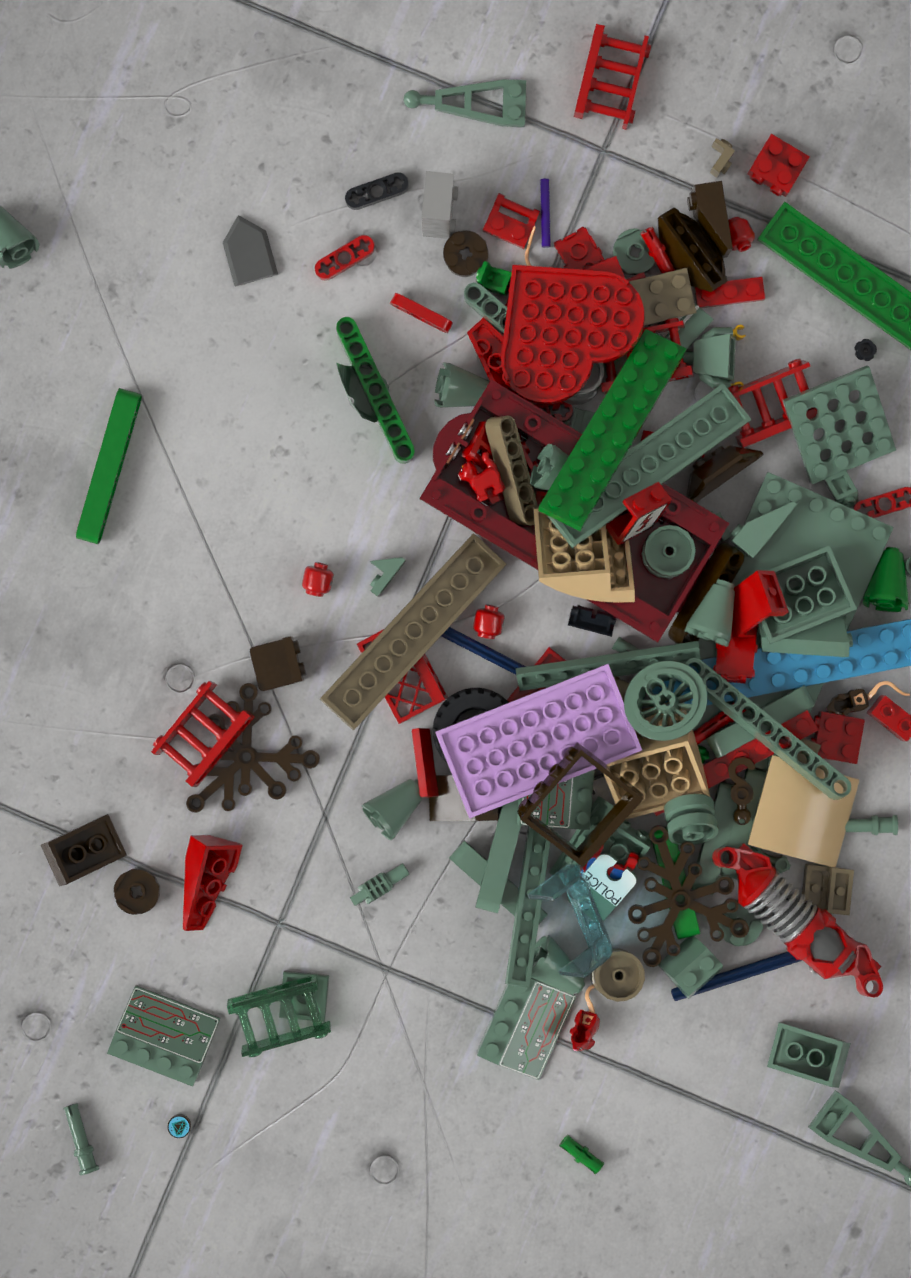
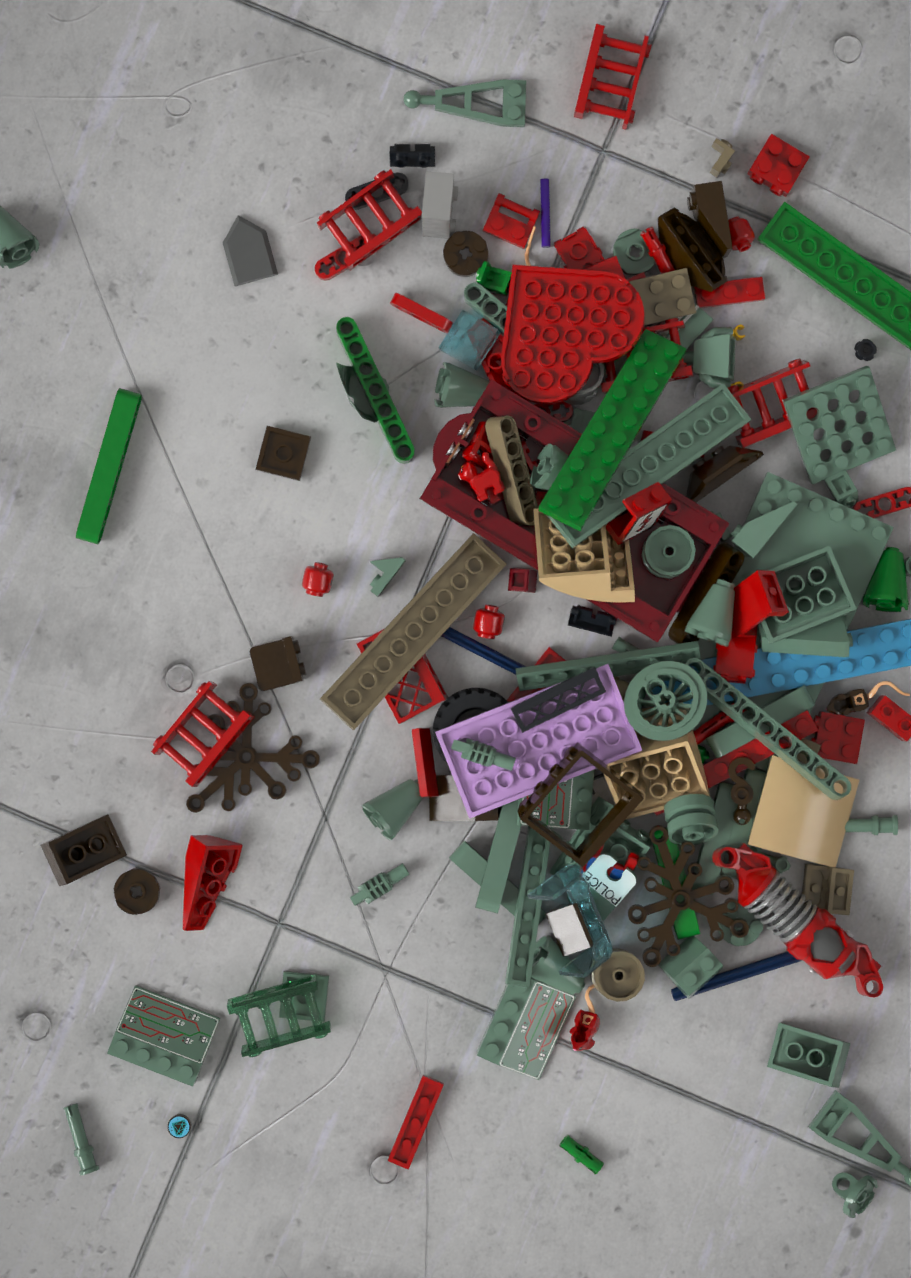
none -> dark brown plate [255,426,311,481]
none -> red fence [317,169,422,271]
none -> red plate [387,1075,444,1170]
none -> black hinge [389,144,435,168]
none -> clear light blue plate [438,310,501,371]
none -> sand green hinge [451,738,516,771]
none -> dark red slope [508,568,537,593]
none -> black fence [510,667,606,733]
none -> slope [546,903,594,957]
none -> sand green tile [832,1172,878,1218]

